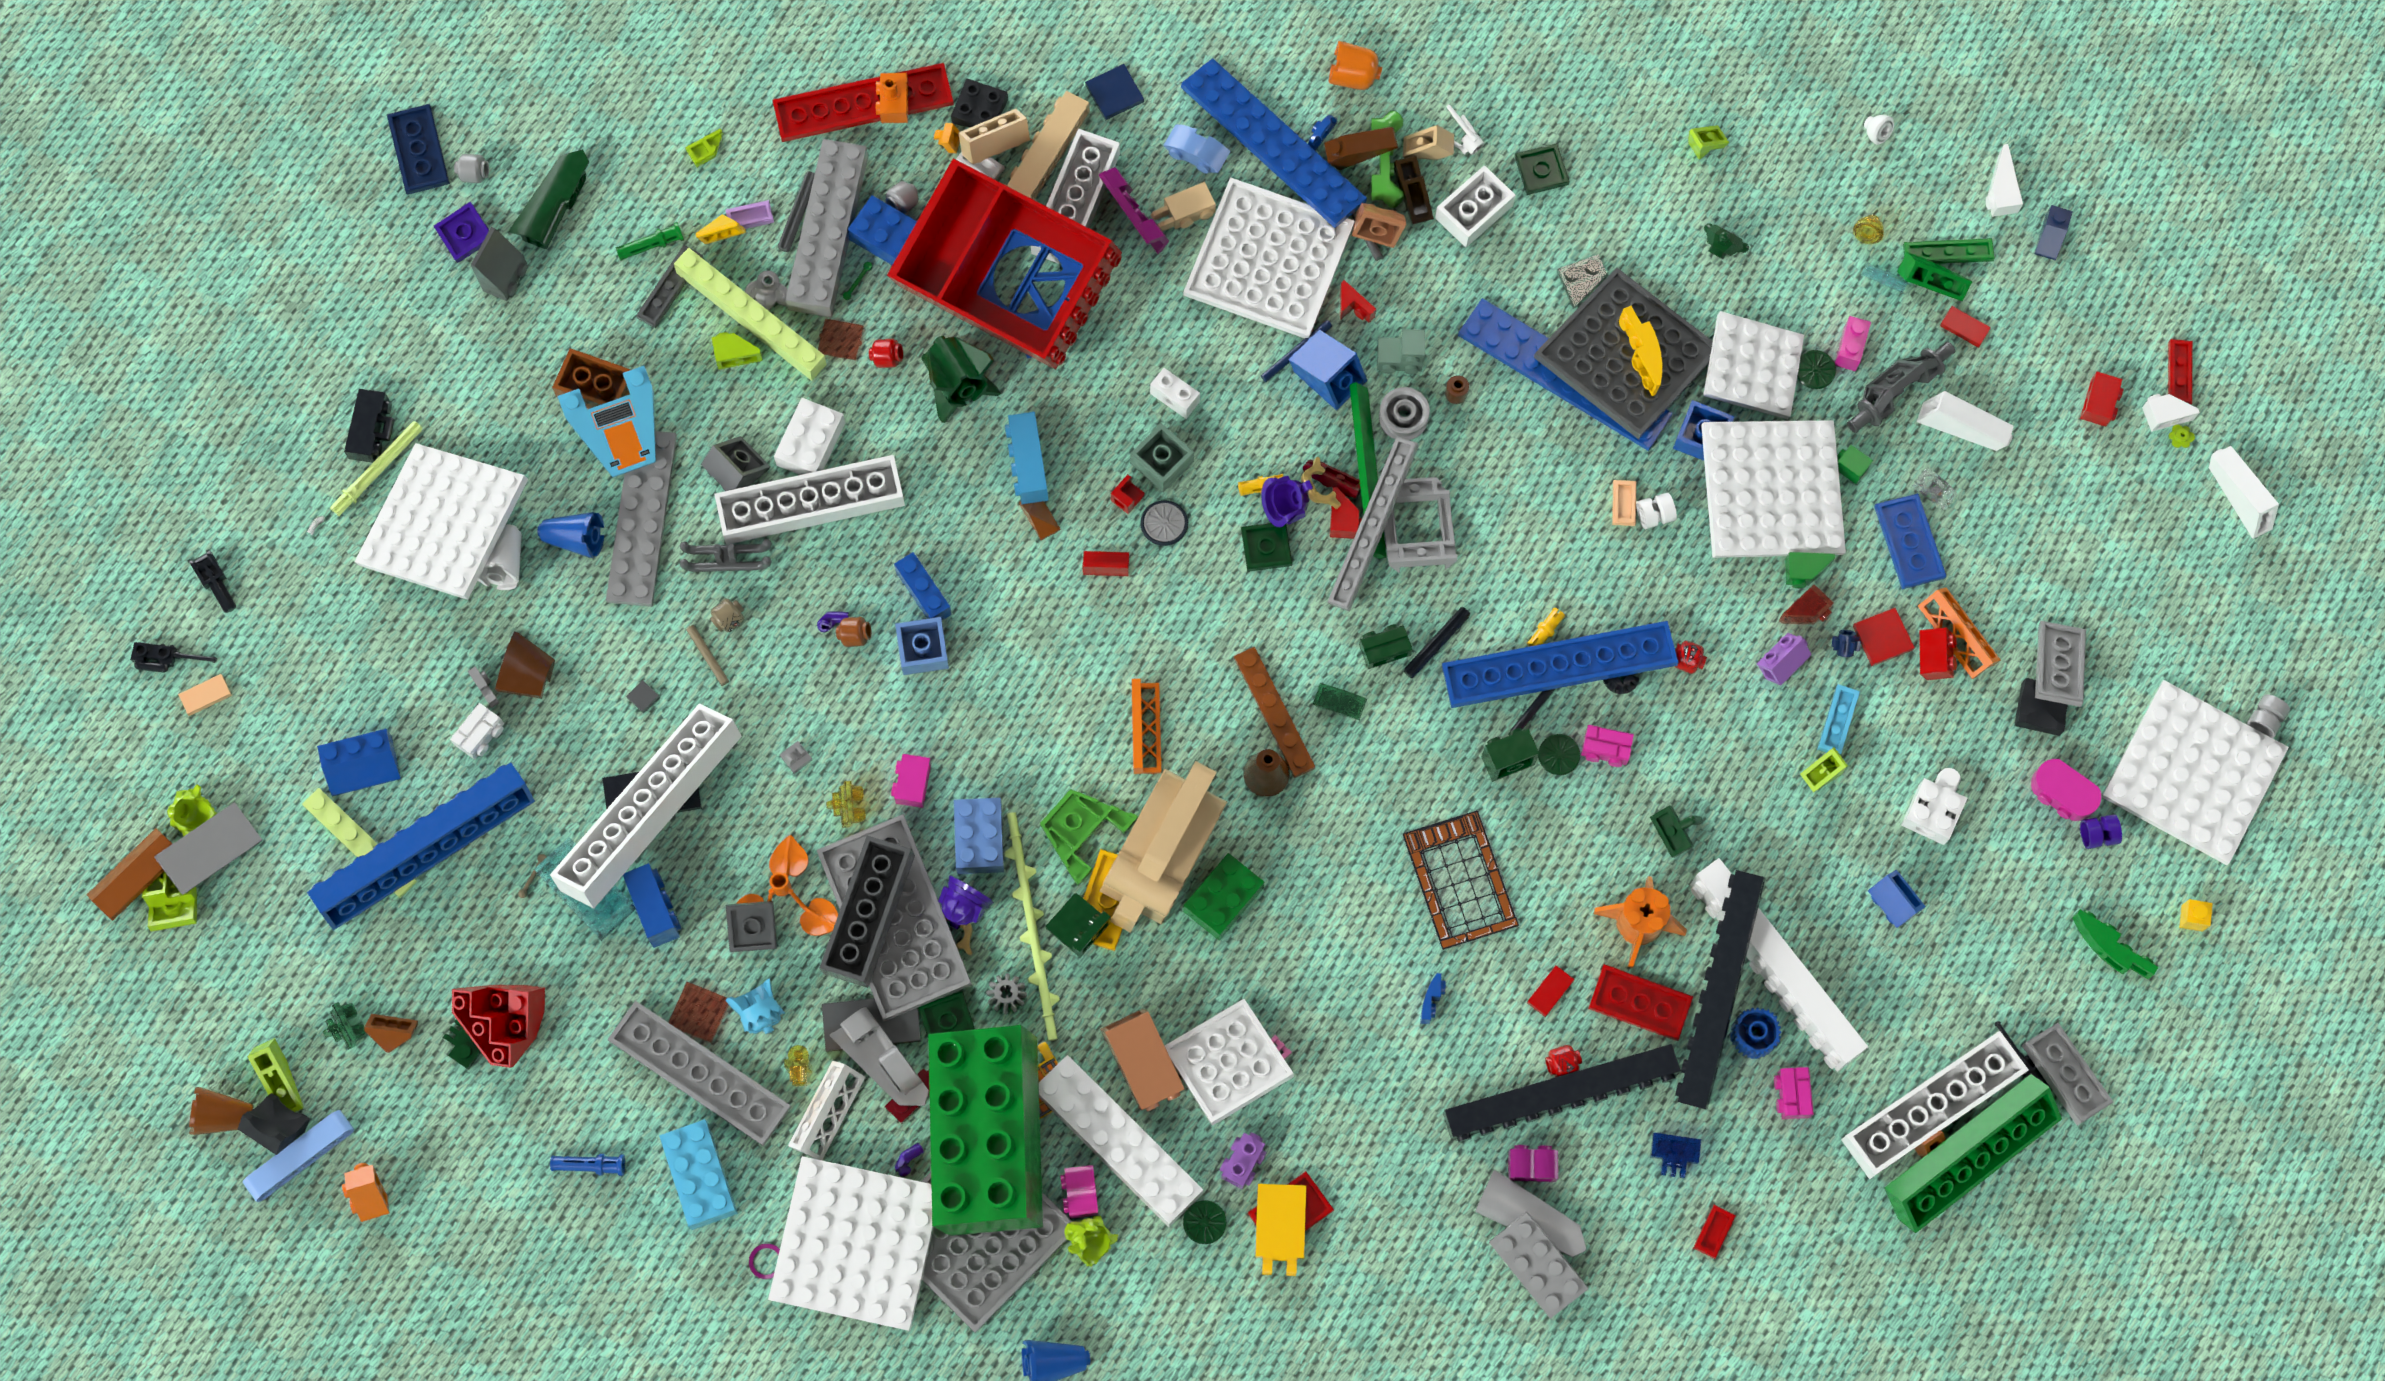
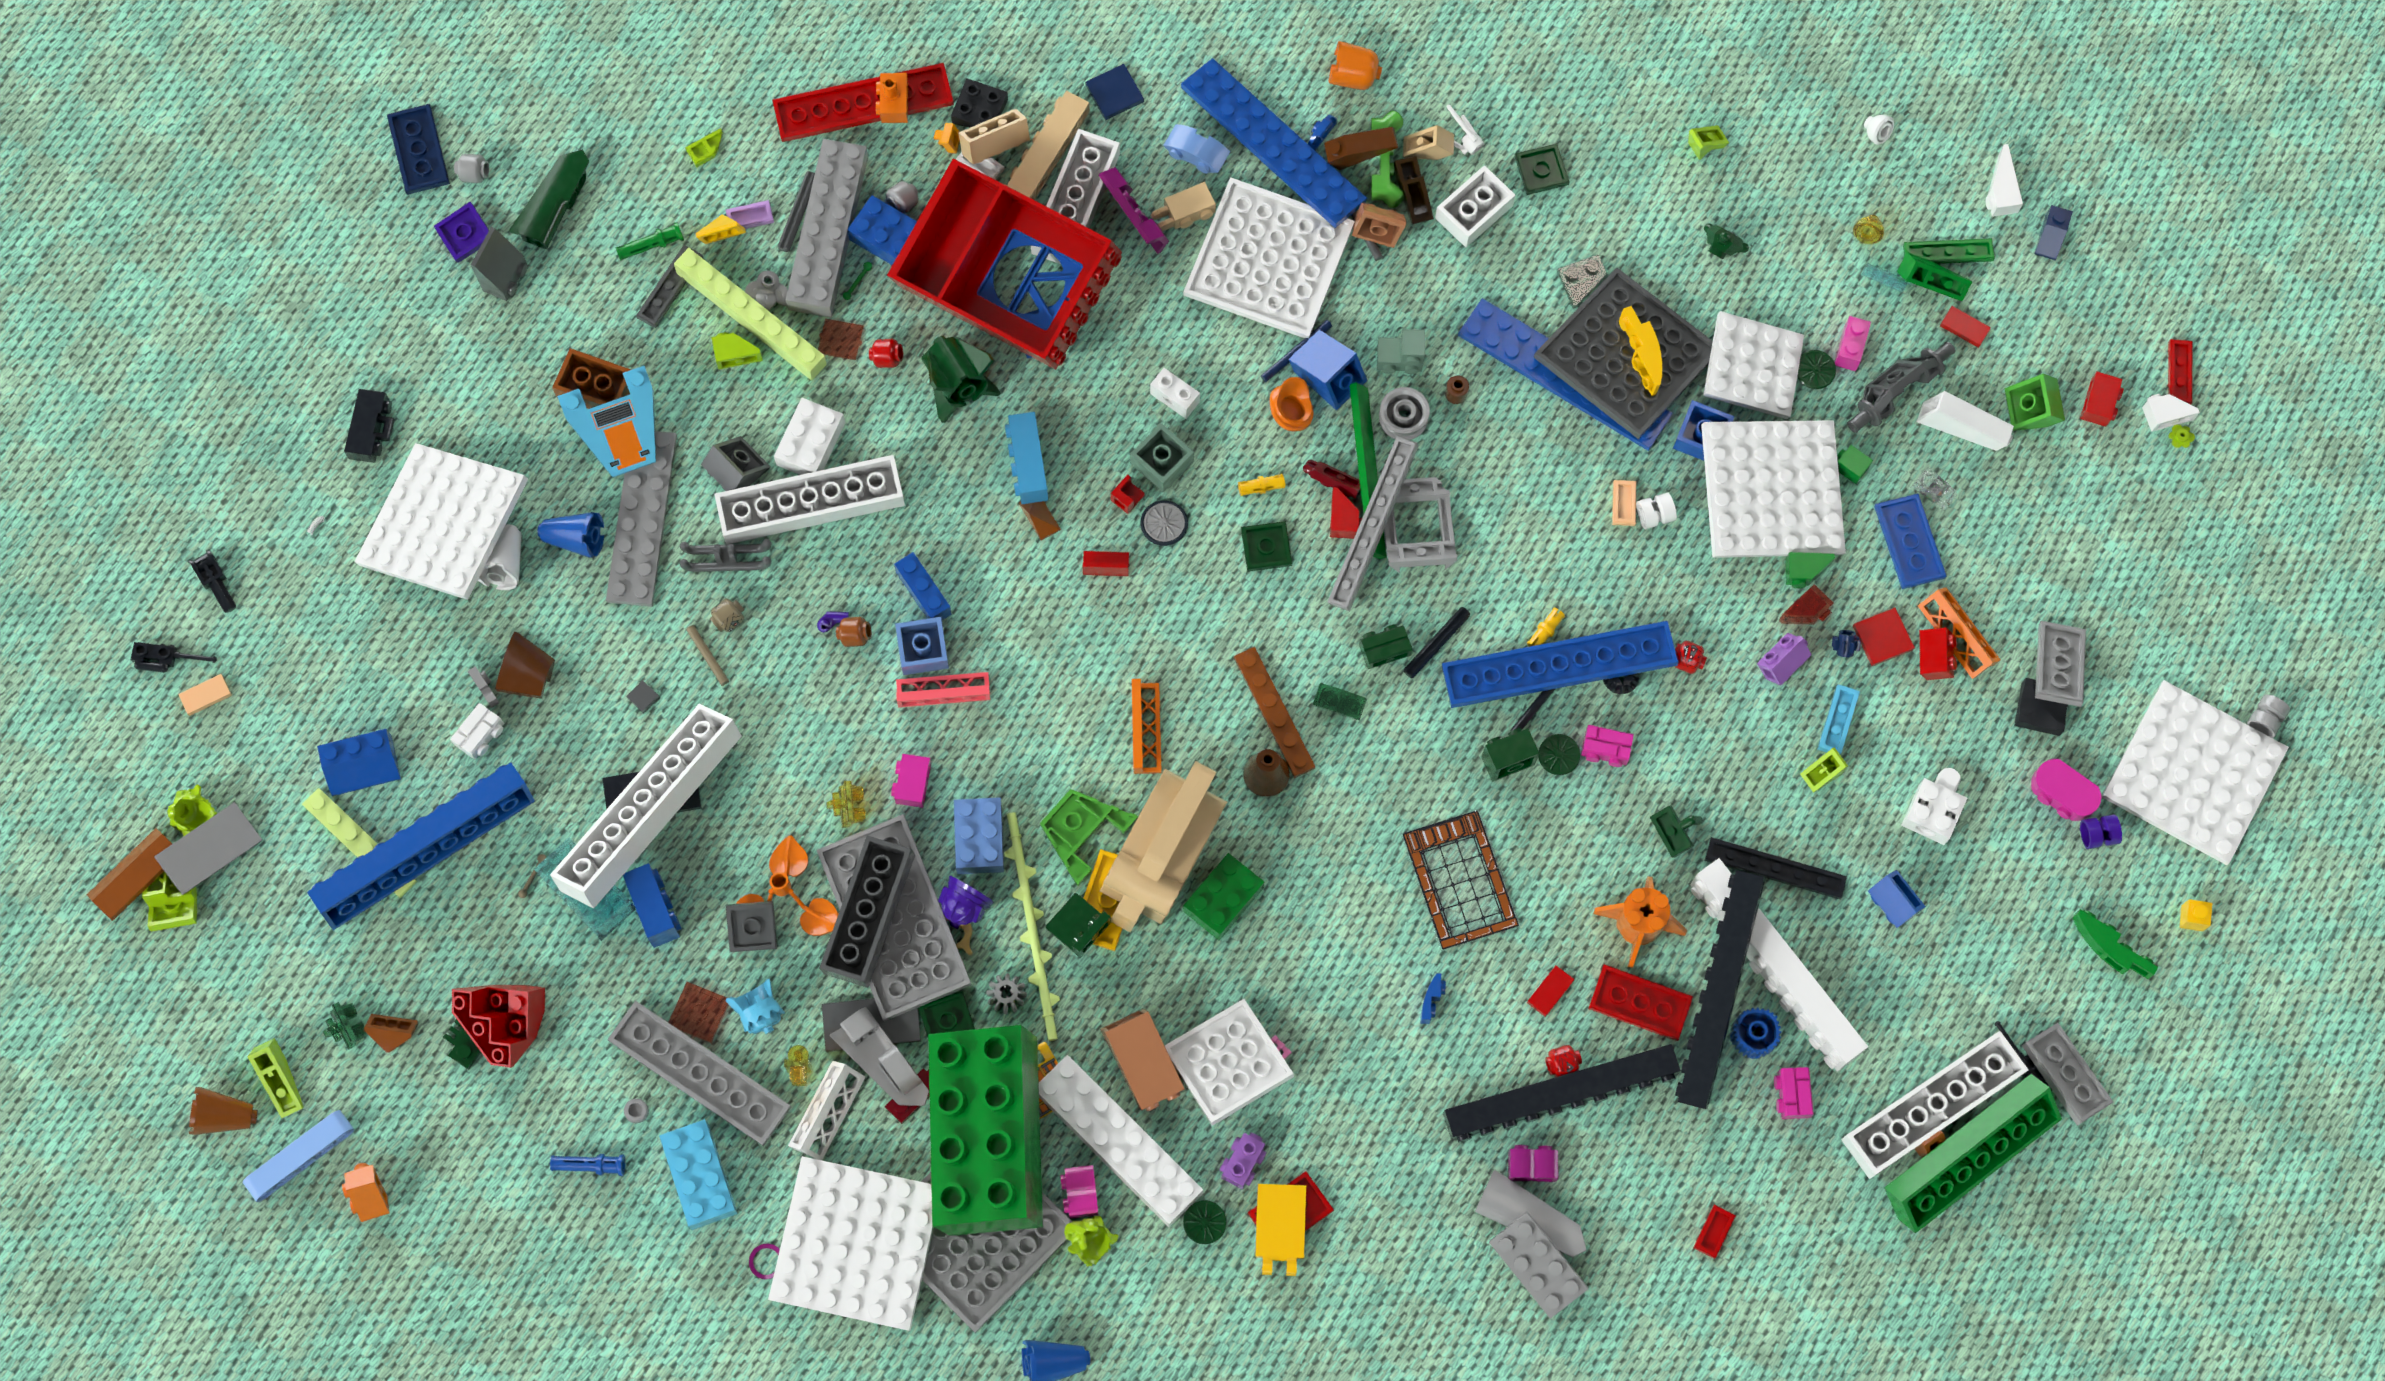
black brick [238,1093,310,1155] -> none
yellowish green axle [330,421,422,516] -> none
light grey tile [779,741,812,774] -> none
dark purple arm [895,1143,924,1177] -> none
dark purple helmet [1261,457,1341,527] -> none
red slope [1340,280,1376,323] -> none
clear blue hinge [1650,1133,1701,1179] -> none
white slope [2209,446,2279,539] -> none
none -> light grey tile [624,1099,649,1123]
none -> coral fence [896,672,990,708]
none -> orange piece [1270,377,1314,431]
none -> black tile [1704,837,1847,900]
none -> bright green slope [2004,374,2065,431]

